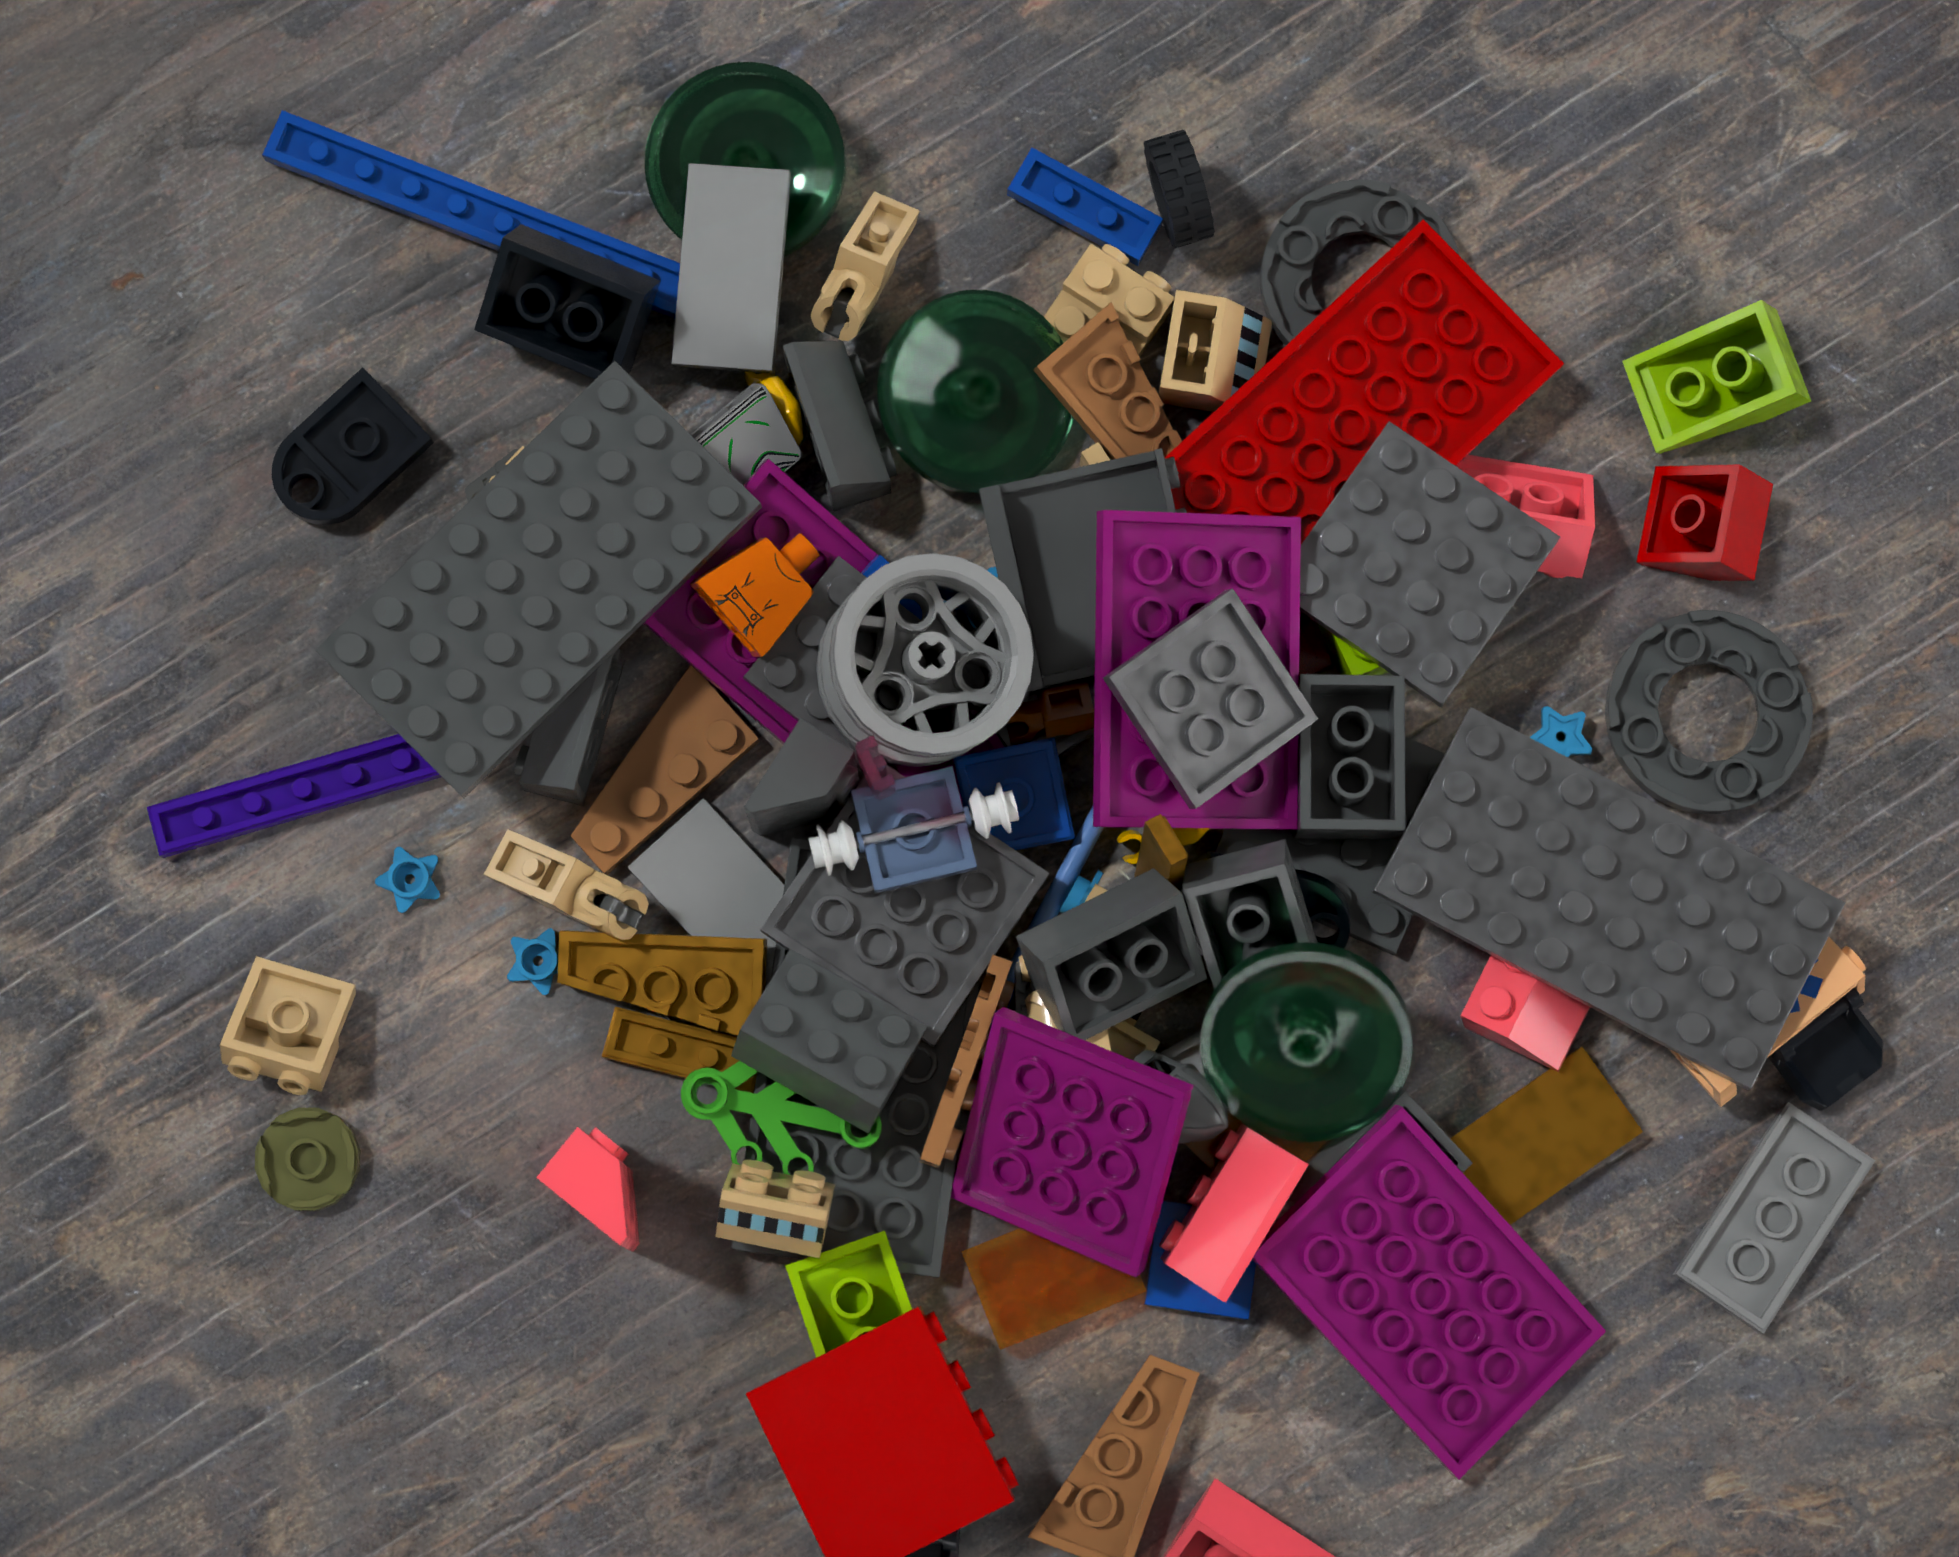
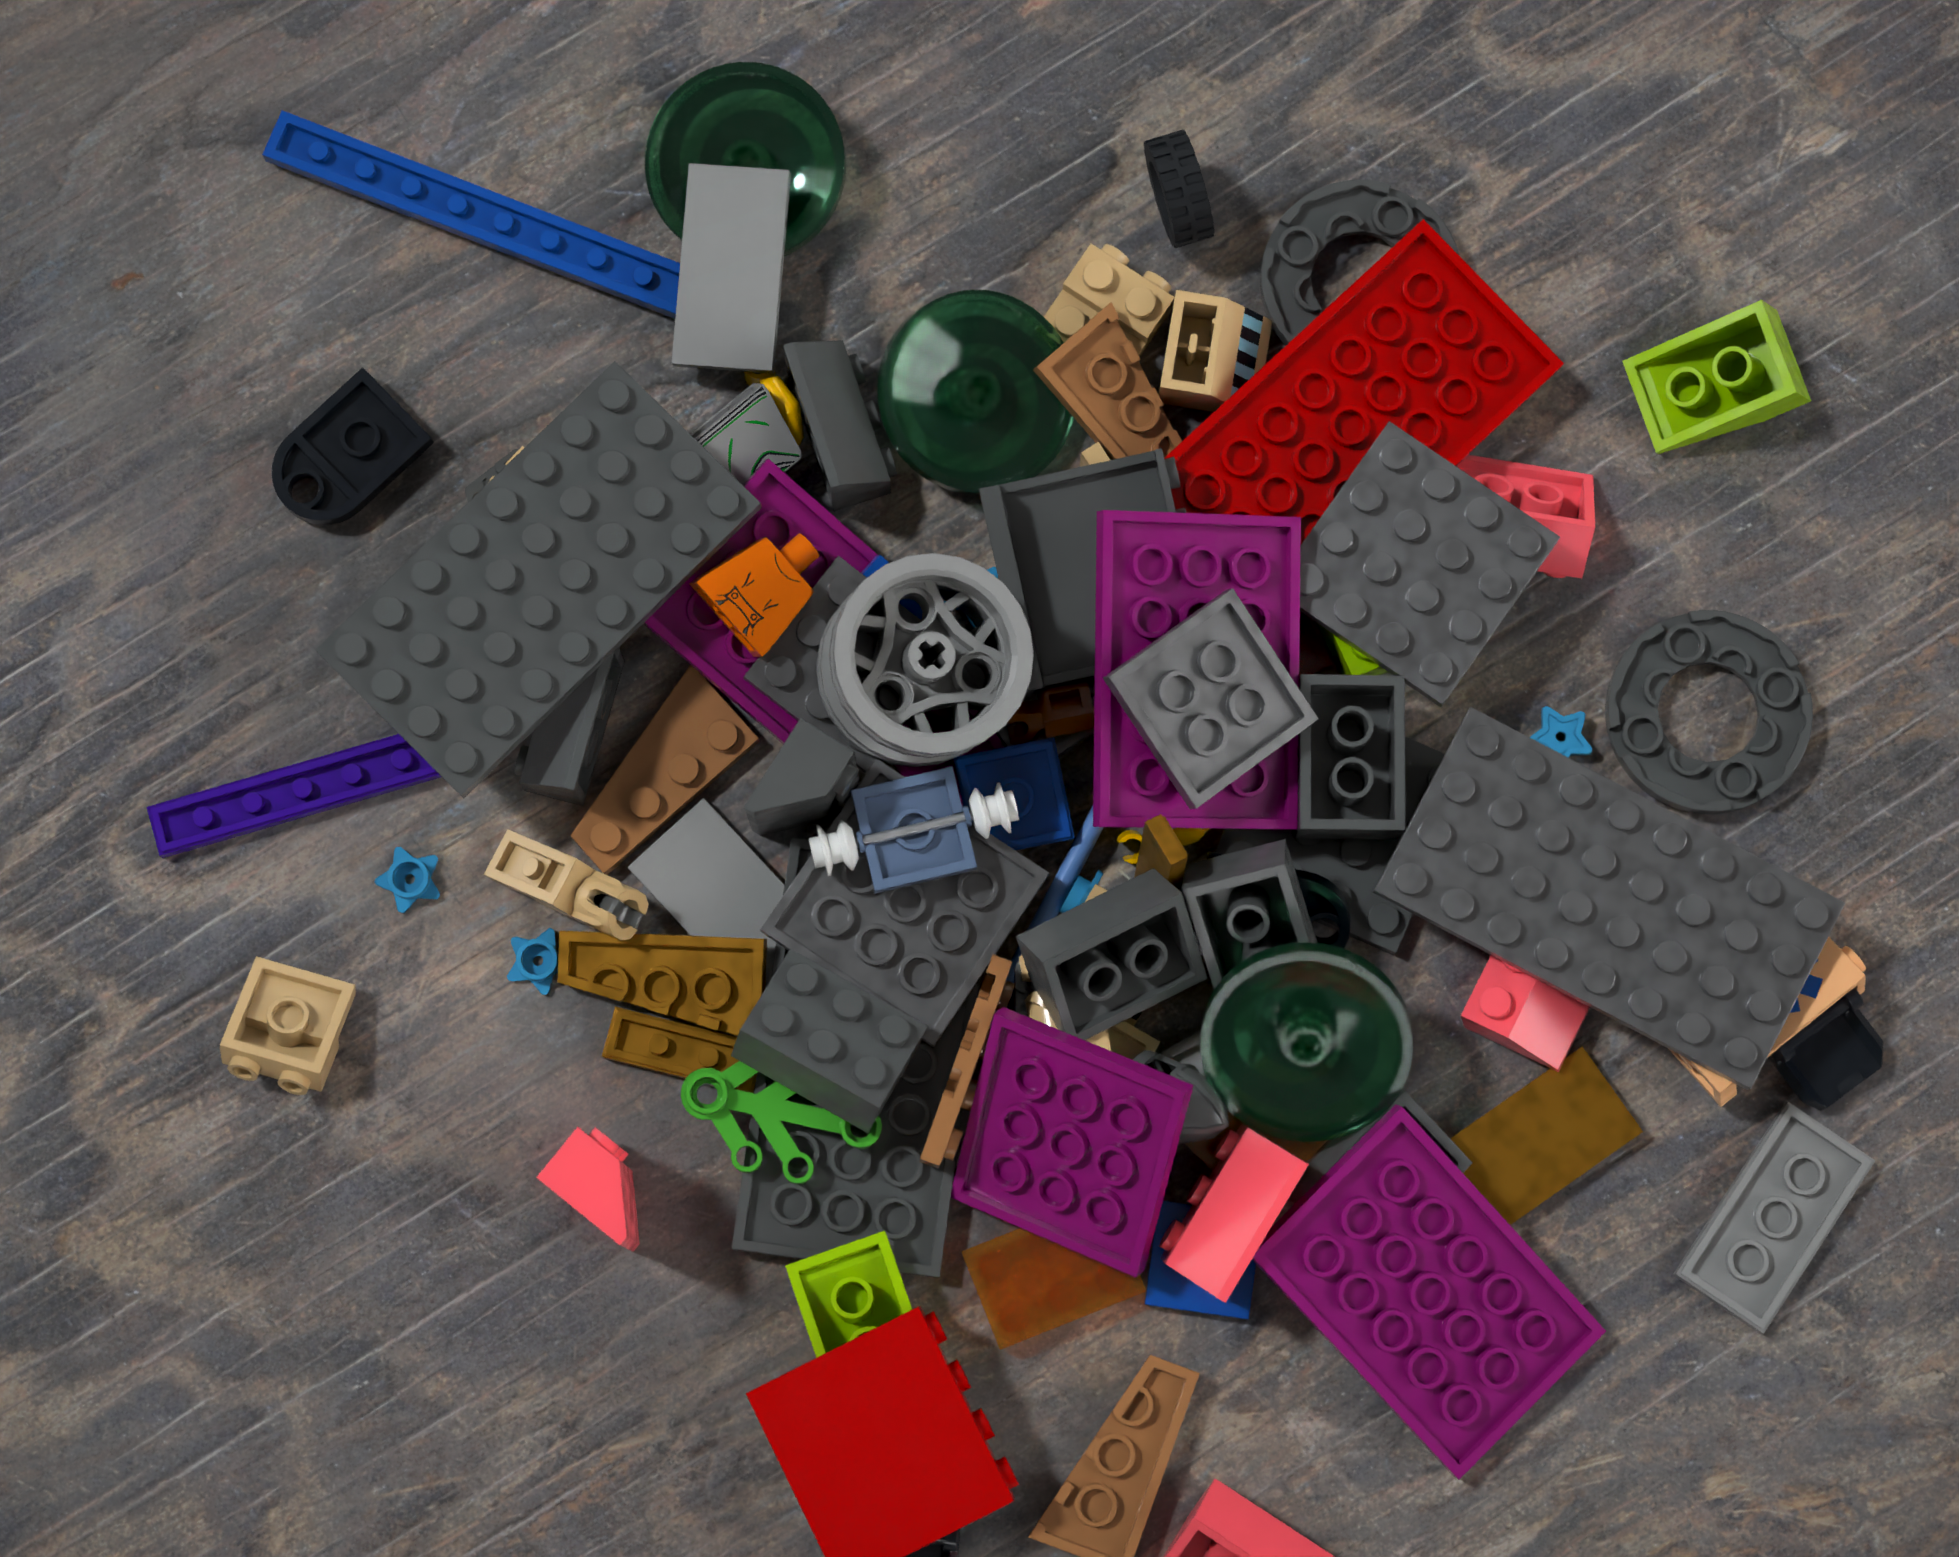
olive tile [255,1107,361,1211] -> none
black brick [474,224,661,379] -> none
tan slope [715,1160,835,1258] -> none
tan plate [811,191,920,341] -> none
clear pink tile [855,735,896,801] -> none
blue plate [1007,147,1163,266] -> none
red slope [1636,464,1773,581] -> none

